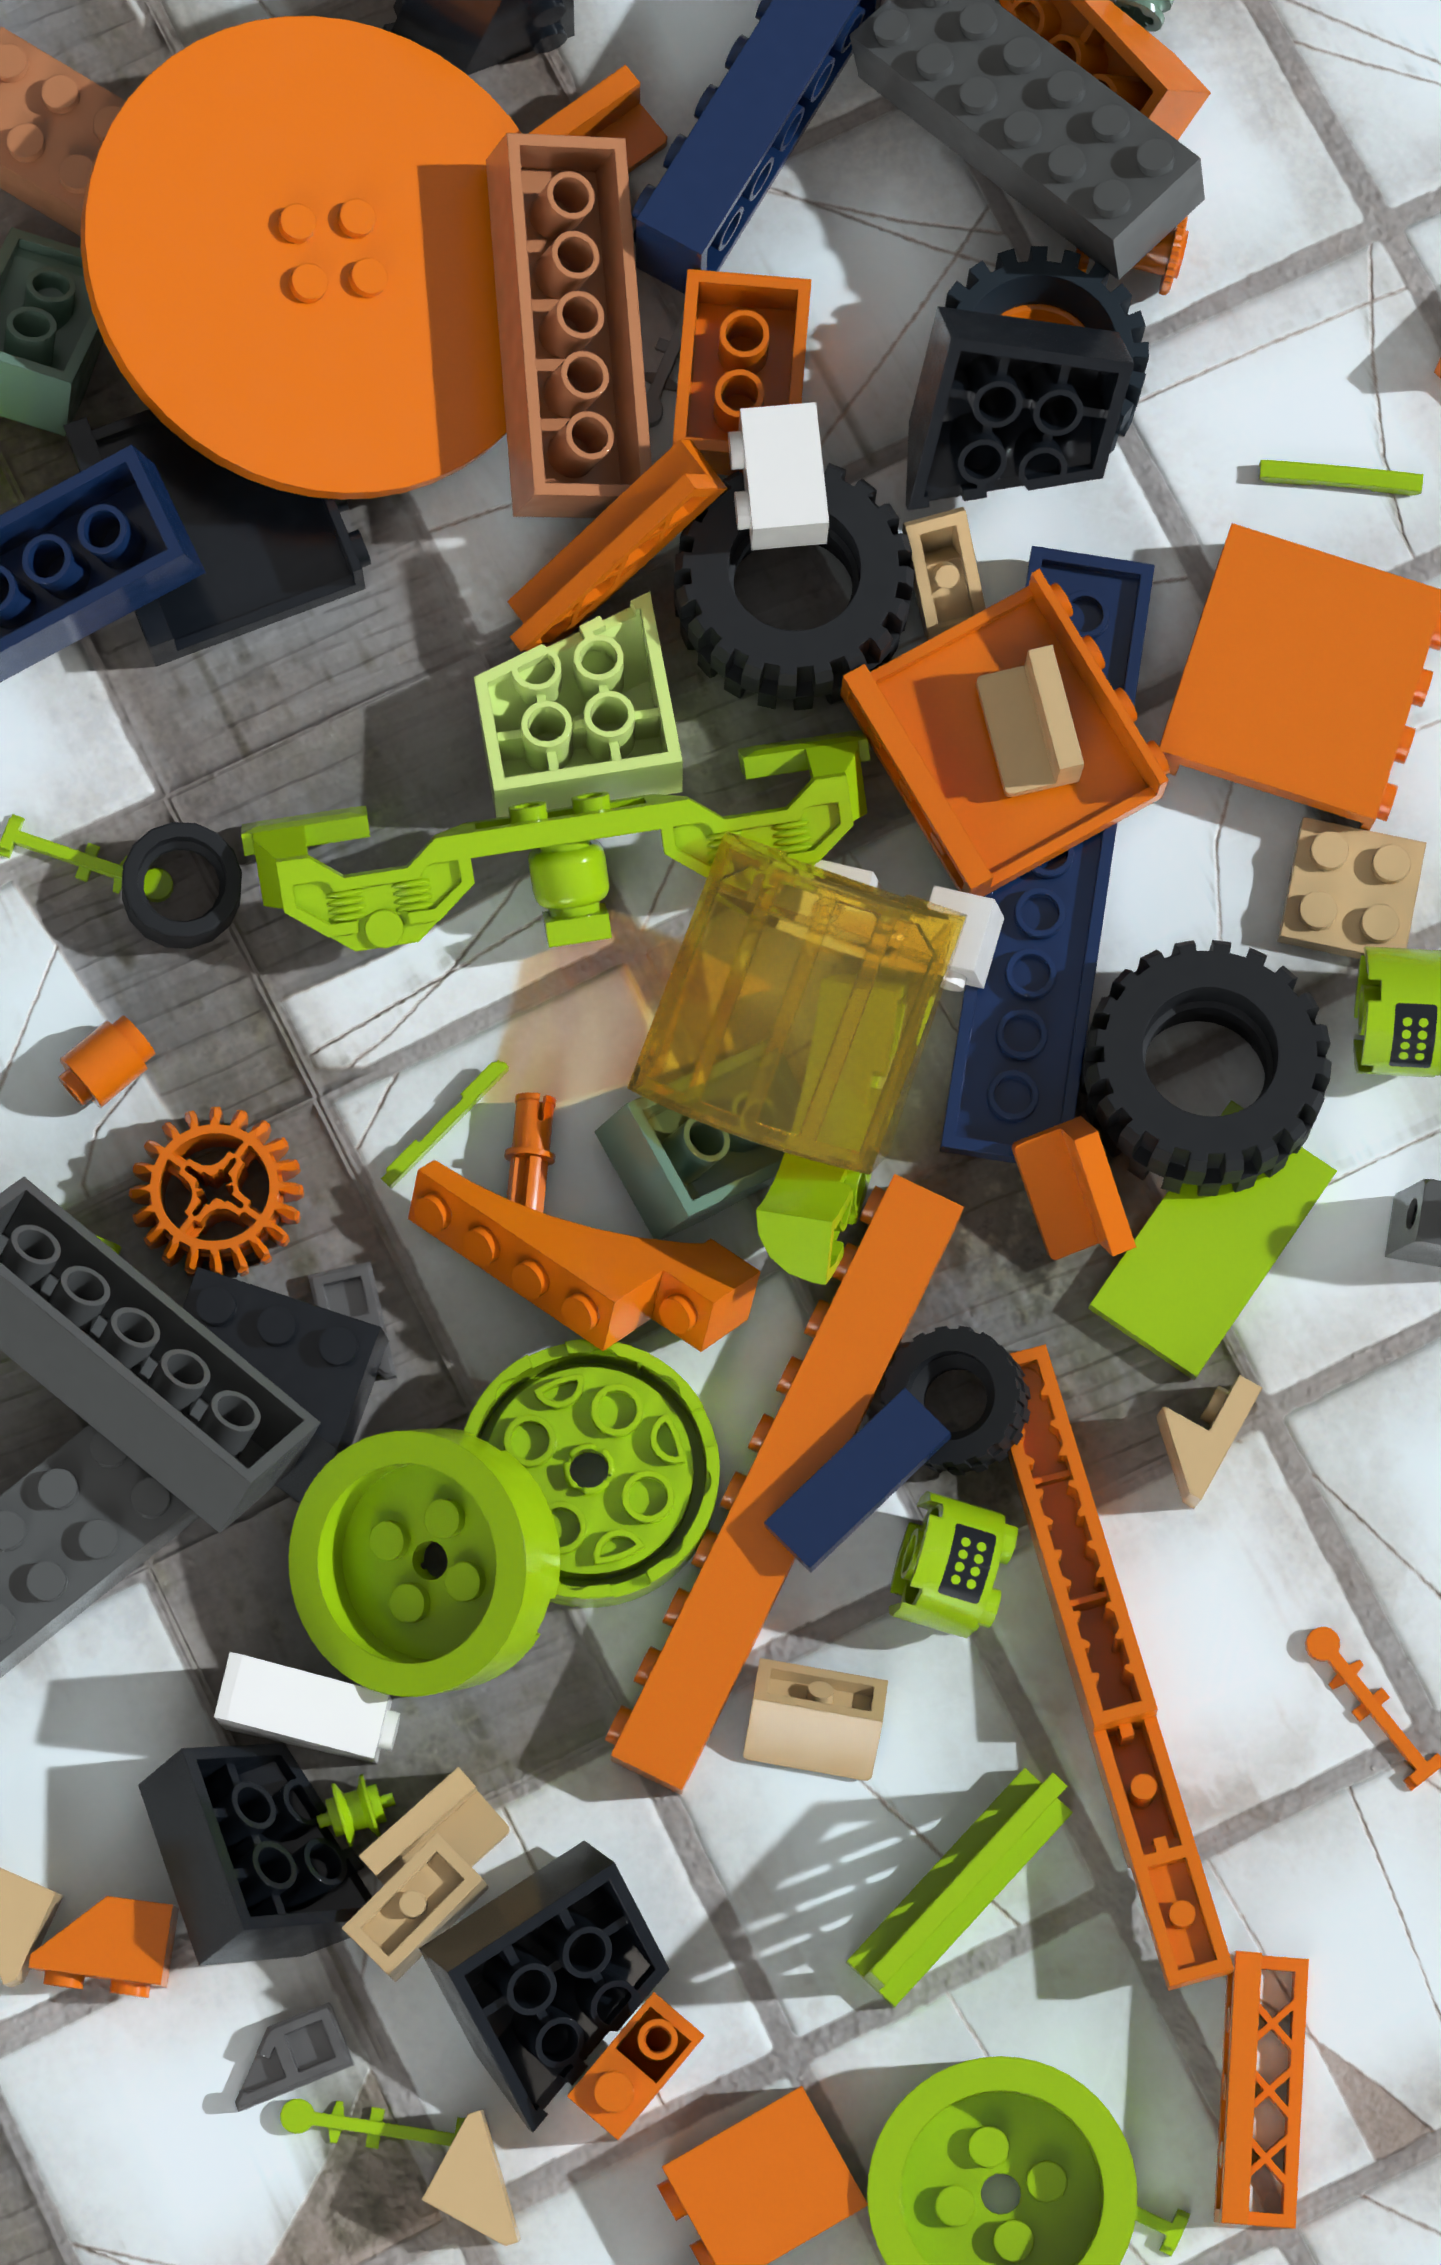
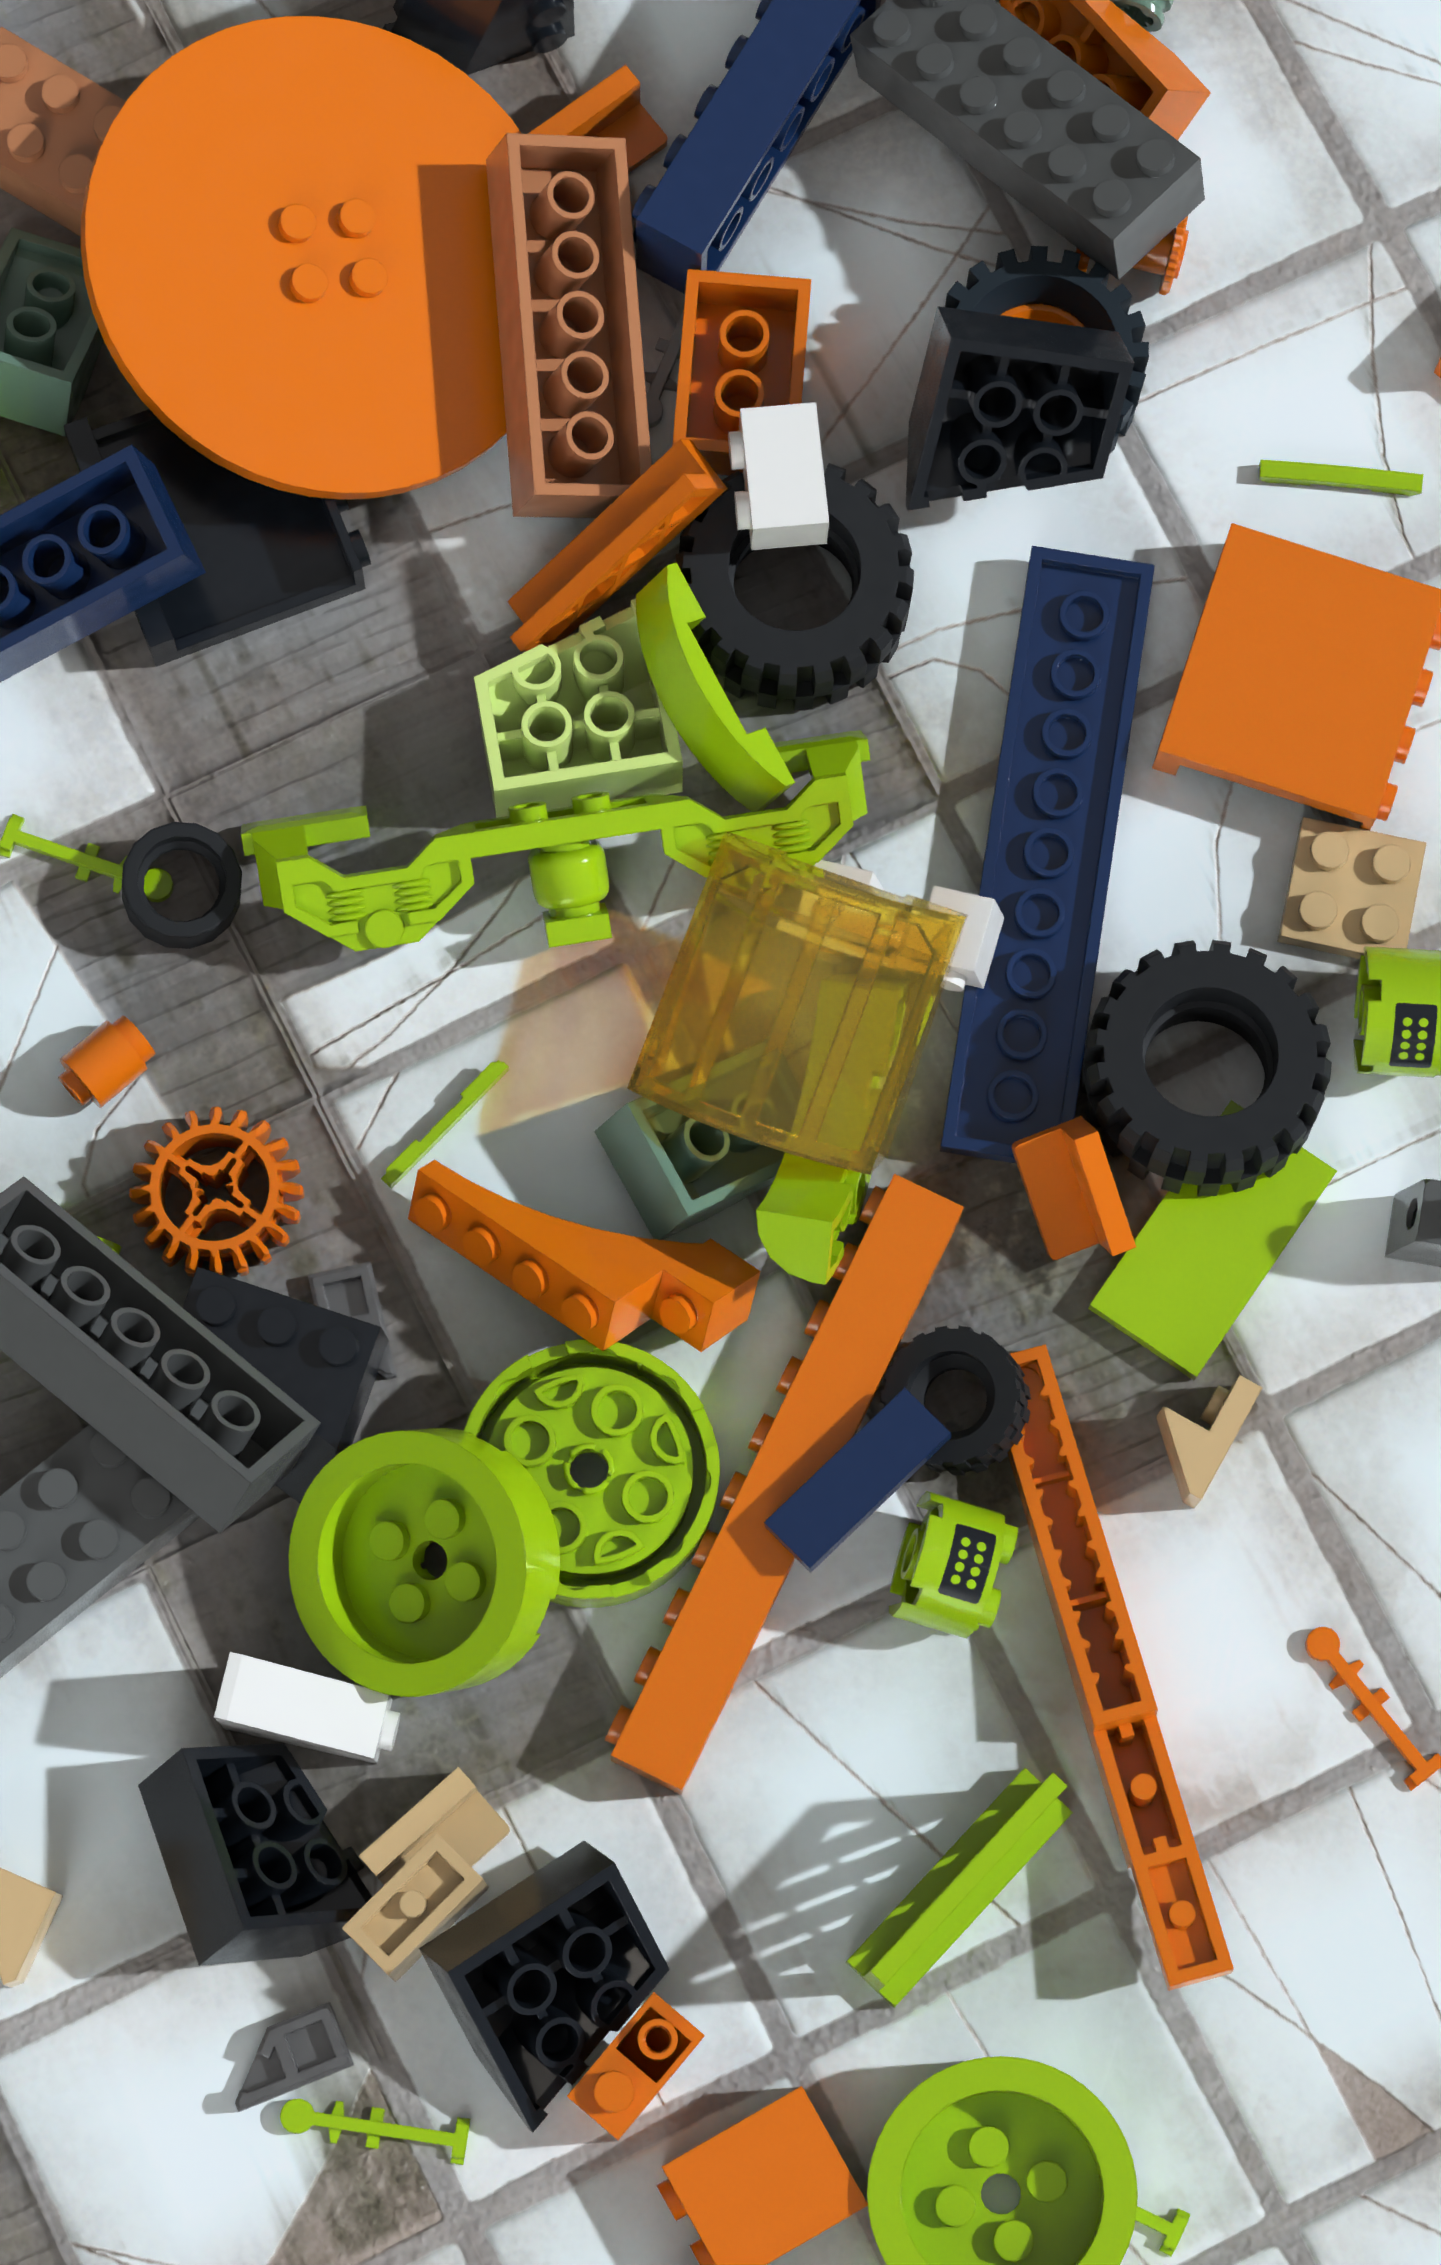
orange slope [28,1896,179,1998] -> none
lime wheel [316,1774,396,1847] -> none
tan slope [422,2109,521,2246] -> none
orange axle [504,1092,557,1213] -> none
tan panel [743,1658,888,1781] -> none
orange panel [840,569,1170,897] -> none
tan slope [902,507,986,640] -> none
tan panel [976,645,1084,797] -> none
orange fence [1214,1951,1309,2229] -> none
none -> lime slope [636,562,795,812]

